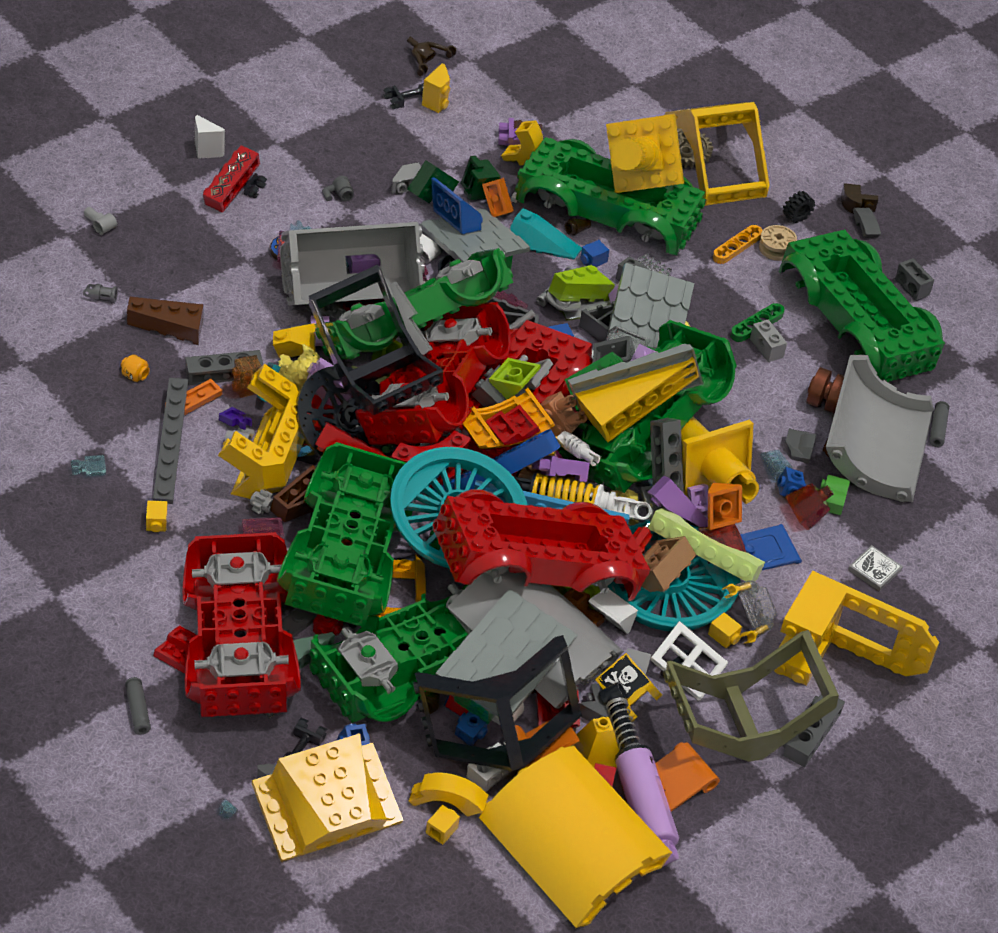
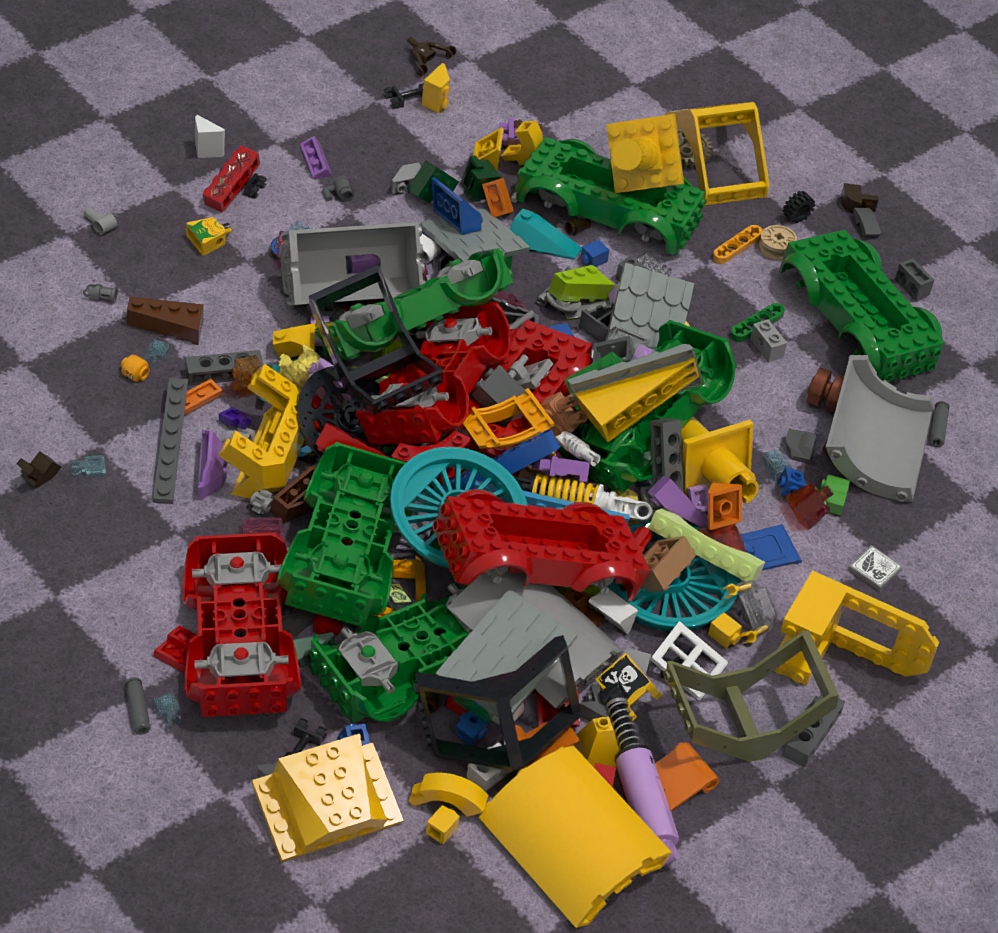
yellow brick [146,501,167,532] -> none
clear light blue hinge [219,799,238,818] -> none
light grey slope [390,282,433,355] -> none
red slope [485,404,540,446] -> none
lime slope [489,358,541,399] -> none
none -> dark brown brick [16,451,61,487]
none -> clear light blue plate [144,338,171,368]
none -> clear light blue plate [153,692,181,728]
none -> yellow torso [186,217,232,256]
none -> medium lavender wedge [198,430,228,500]
none -> medium lavender slope [300,136,333,179]
none -> tile [388,583,413,609]
none -> yellow slope [473,127,504,170]

